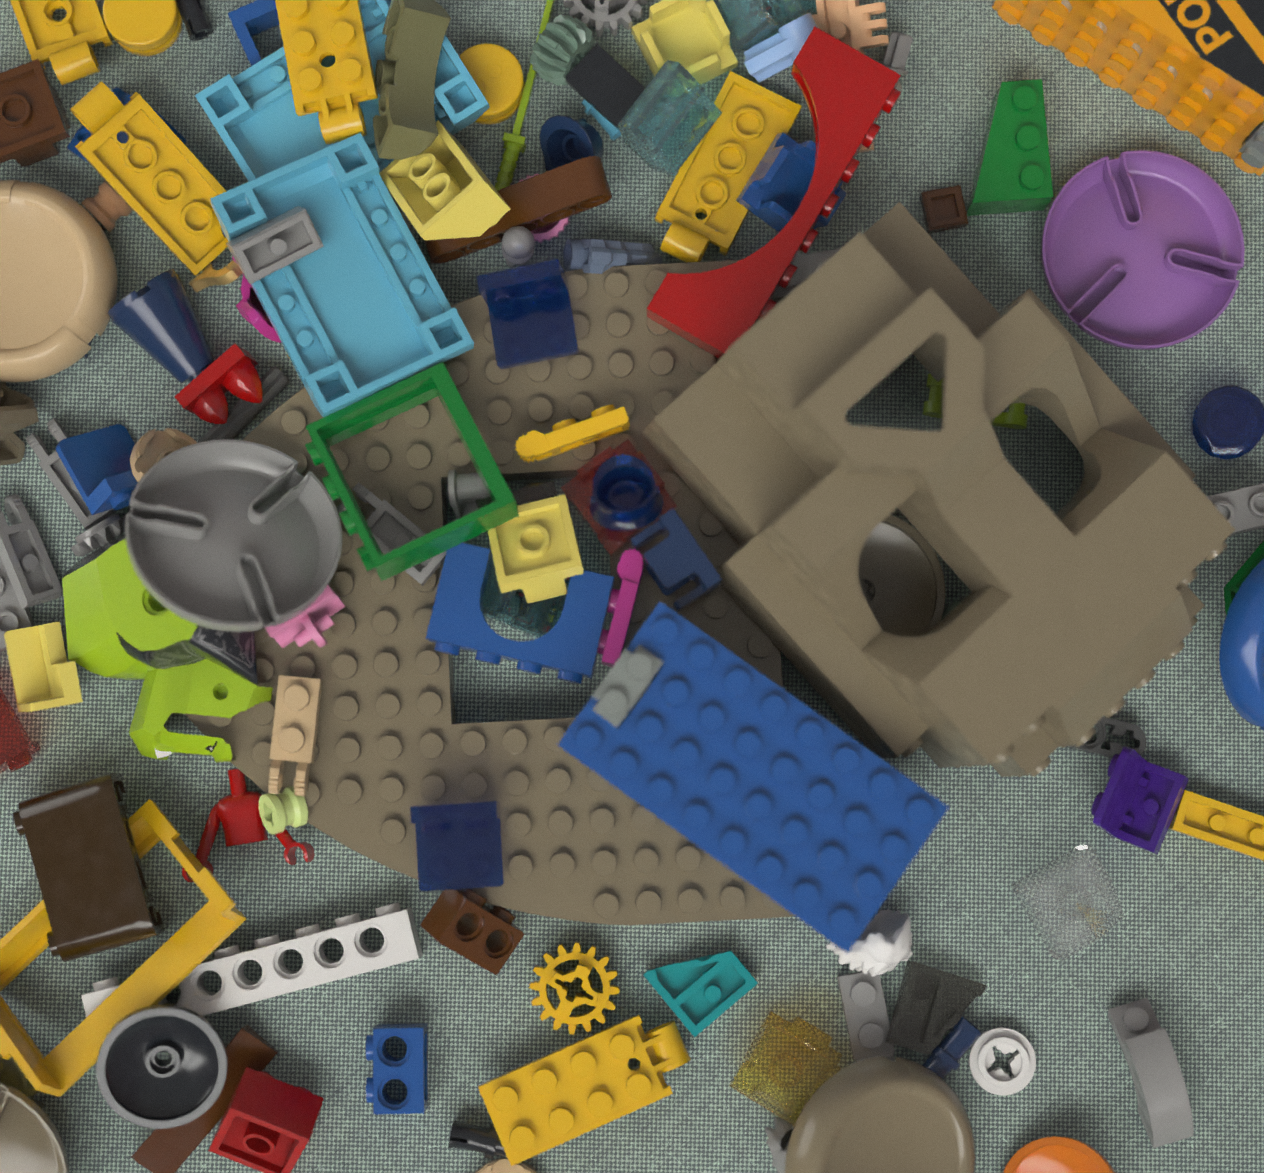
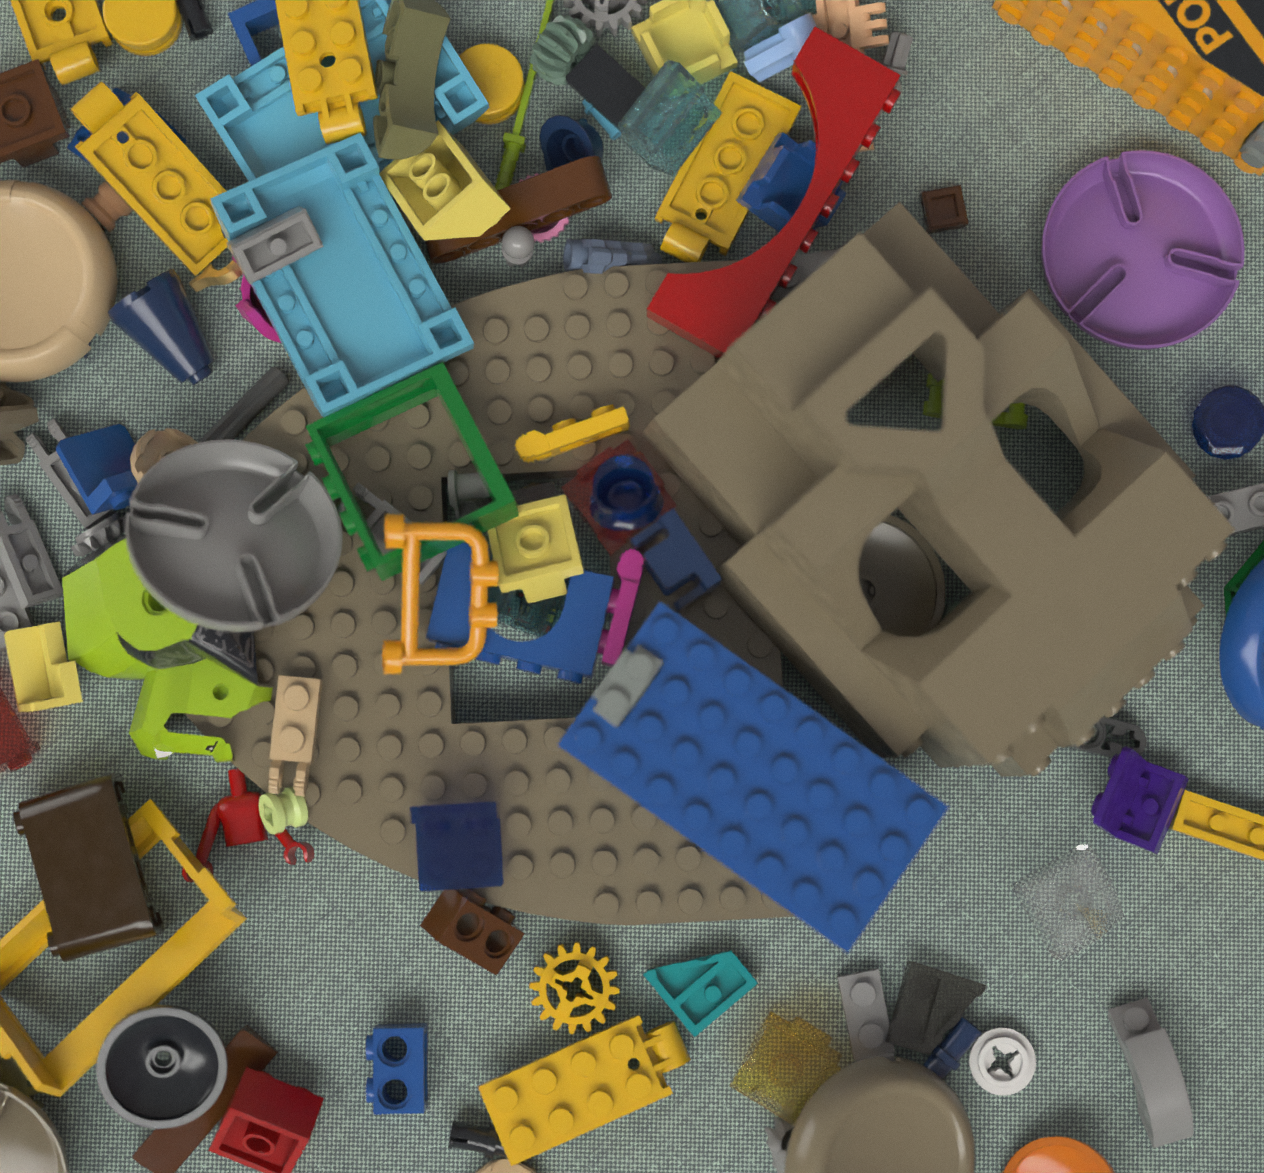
white brick [81,902,423,1017] -> none
red tile [174,343,263,424] -> none
bright pink hips [264,585,345,648] -> none
clear blue bracket [477,259,579,369] -> none
white hair [826,909,913,977] -> none
green wedge [966,79,1053,216] -> none
none -> light orange bar [382,514,499,674]

